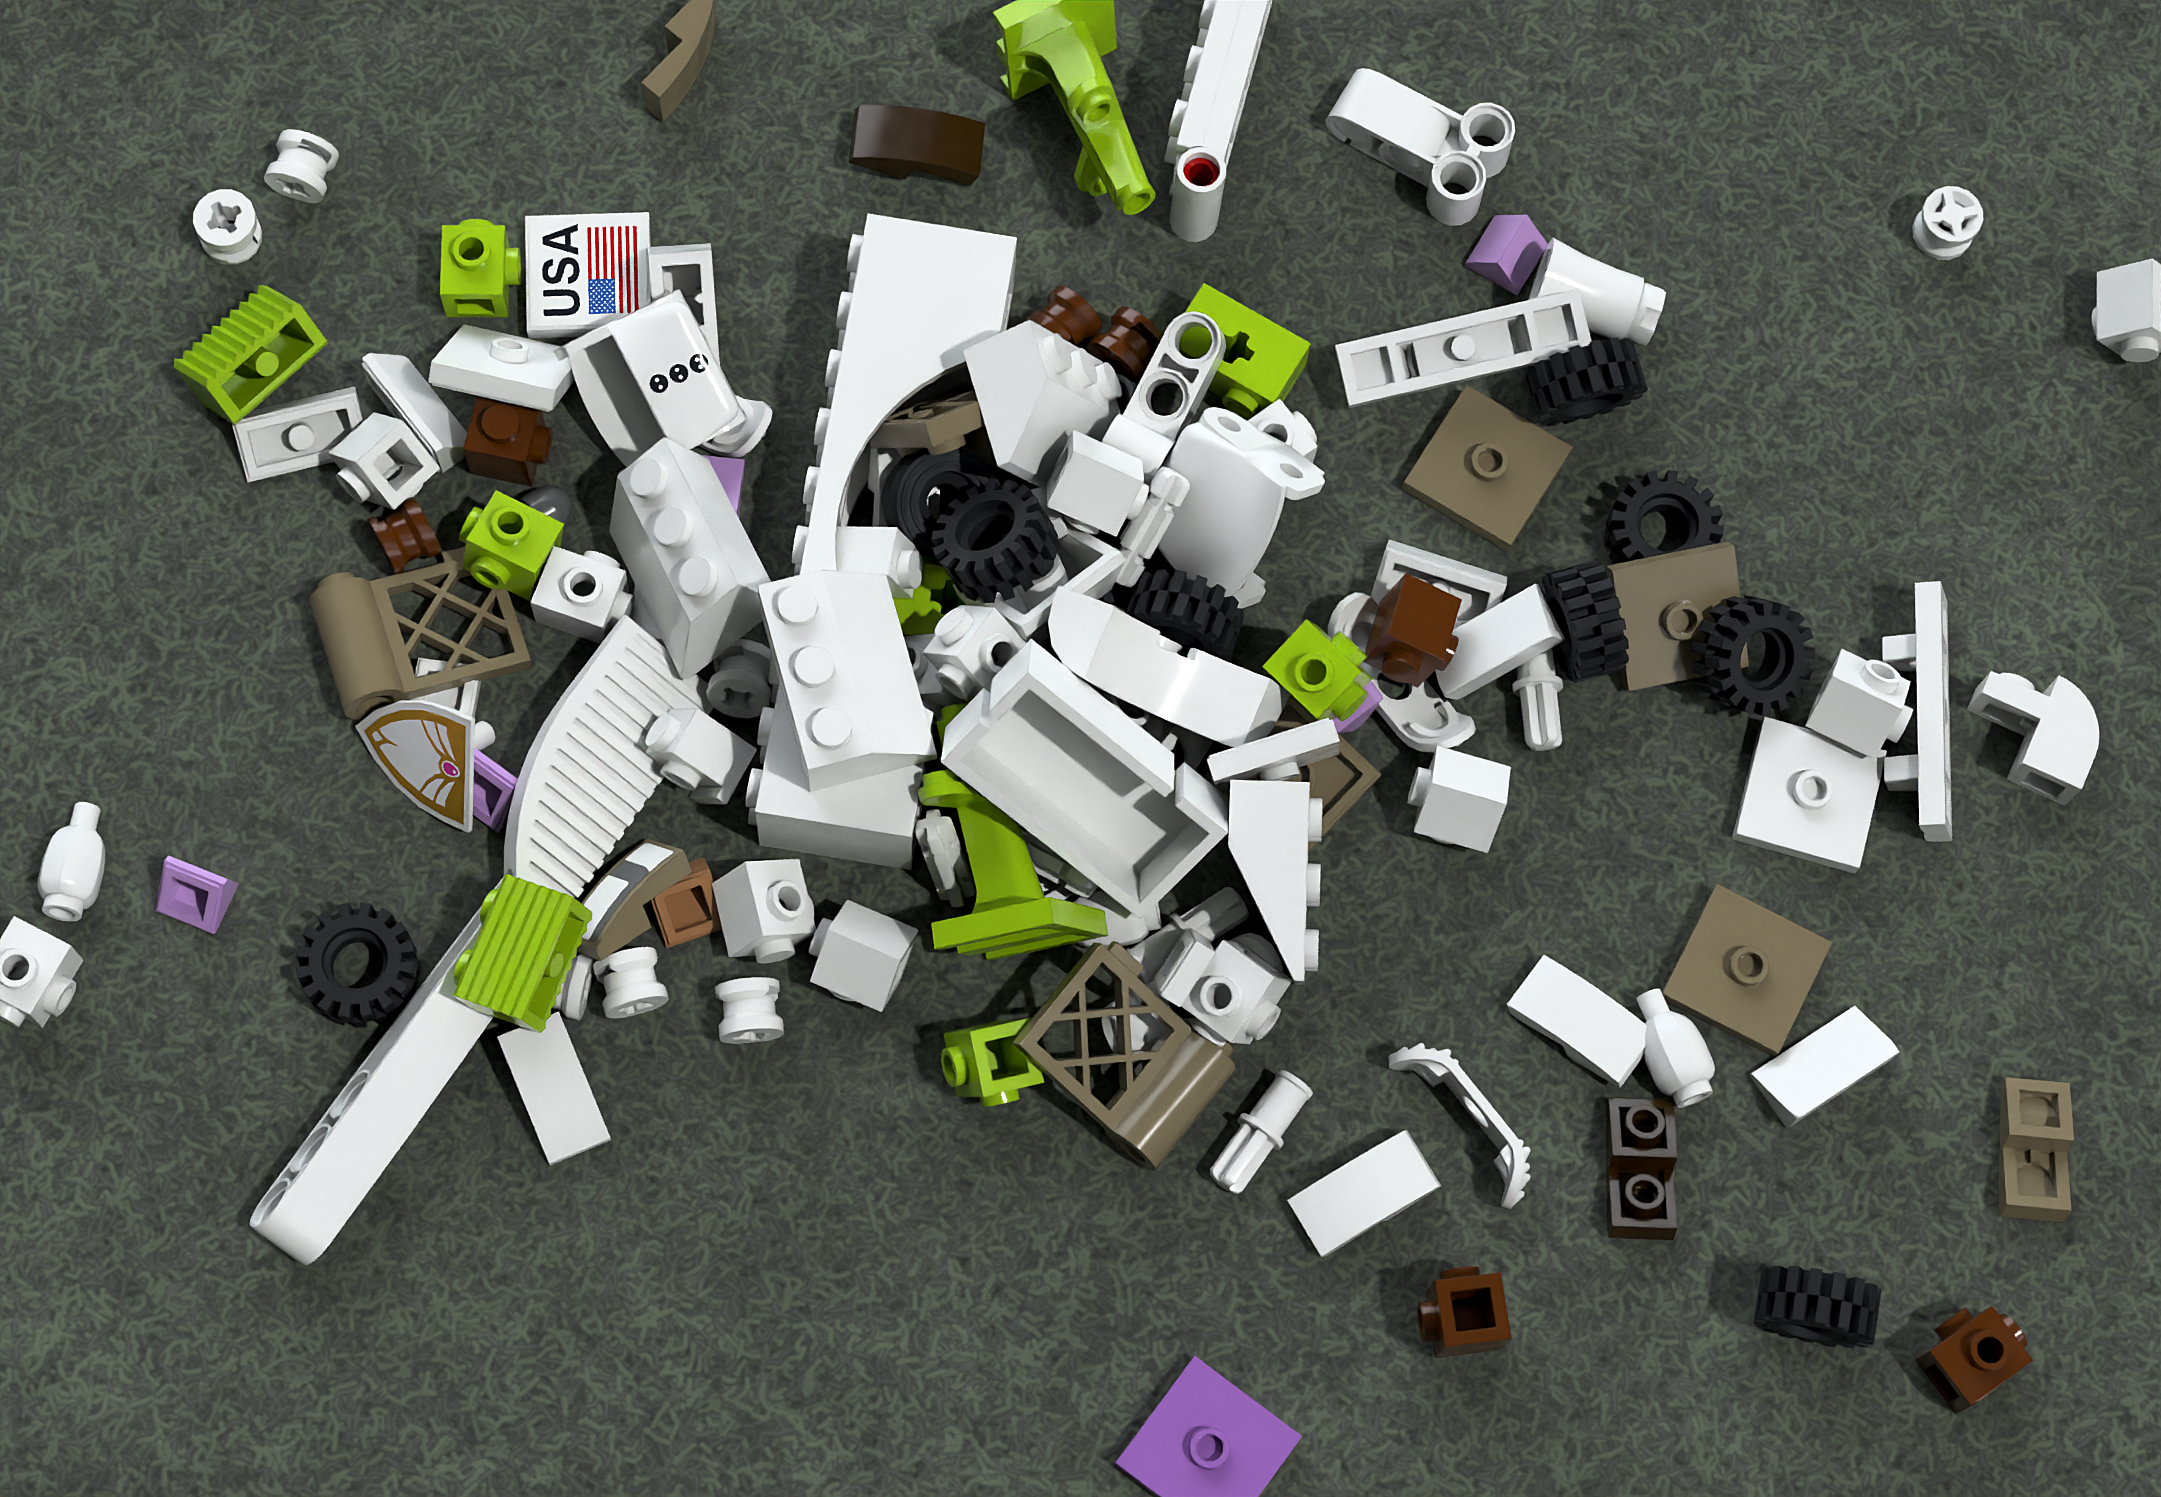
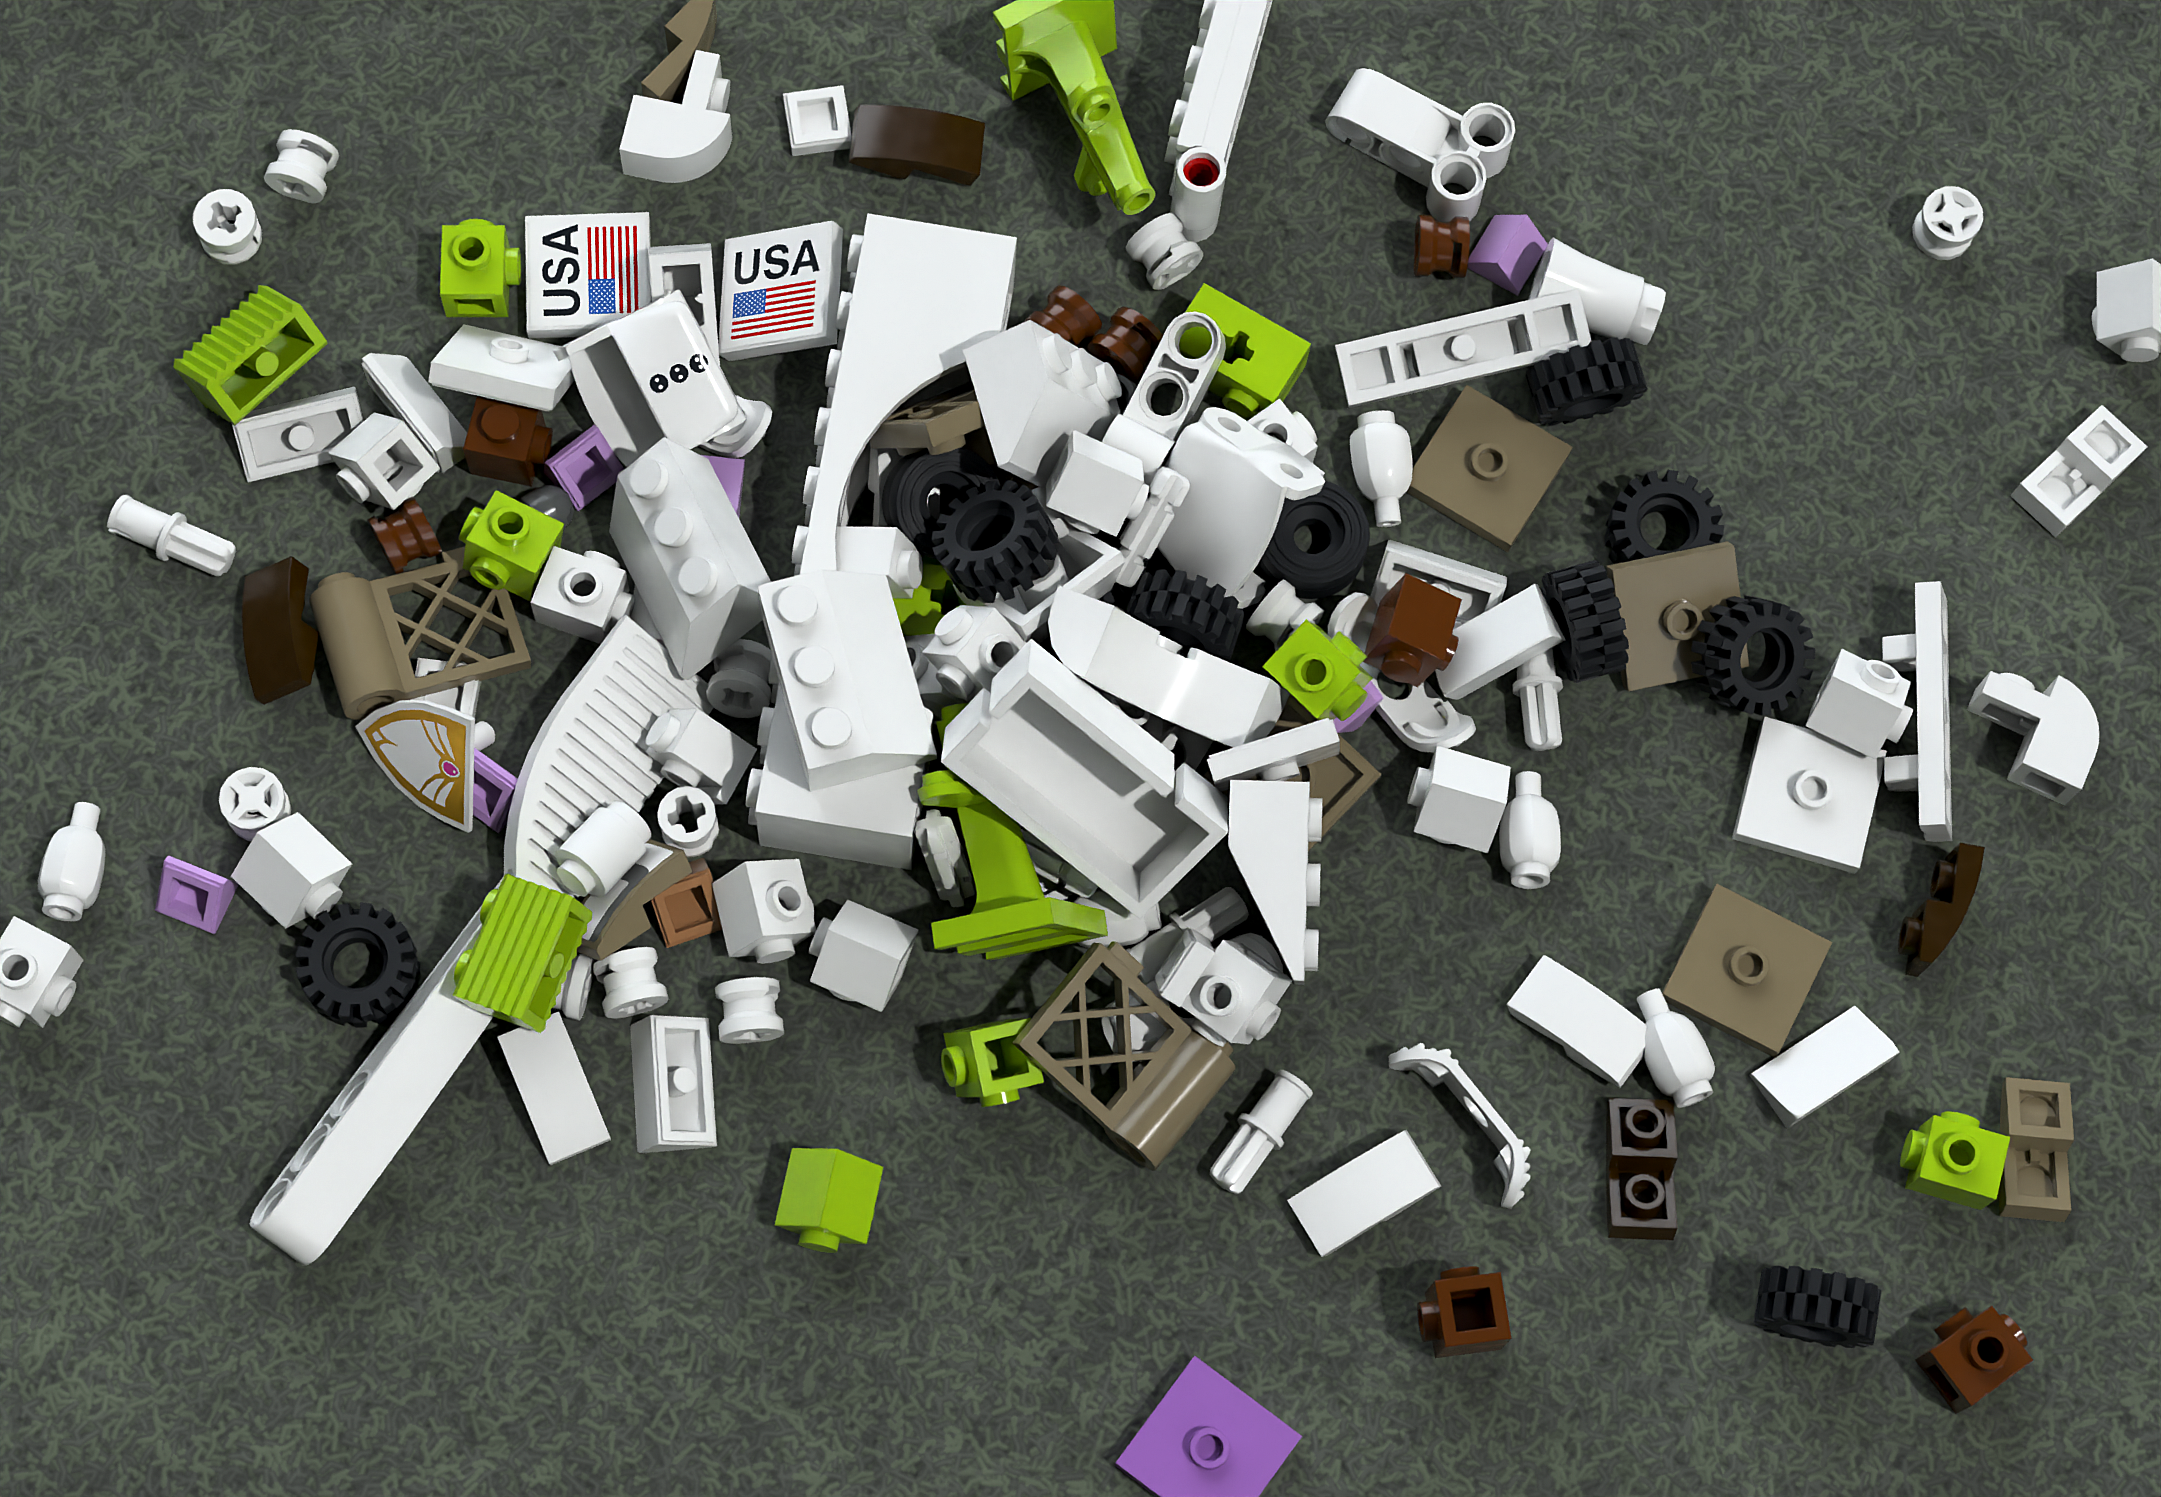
none -> white axle [107,495,236,576]
none -> white wheel [219,767,291,841]
none -> white brick [231,812,352,929]
none -> dark brown slope [242,556,319,705]
none -> lavender slope [544,425,624,511]
none -> white brick [555,801,651,897]
none -> white brick [619,50,732,183]
none -> white slope [630,1015,717,1153]
none -> white bush [657,786,719,858]
none -> white tile [718,221,843,361]
none -> lime brick [775,1148,883,1253]
none -> white tile [783,86,852,156]
none -> white wheel [1126,213,1203,290]
none -> white wheel [1246,579,1324,652]
none -> black tyre [1258,481,1370,599]
none -> white plant [1350,410,1413,527]
none -> reddish brown wheel [1414,215,1470,278]
none -> white plant [1499,771,1561,889]
none -> dark brown slope [1898,843,1985,977]
none -> lime brick [1900,1111,2010,1210]
none -> white slope [2010,405,2148,538]

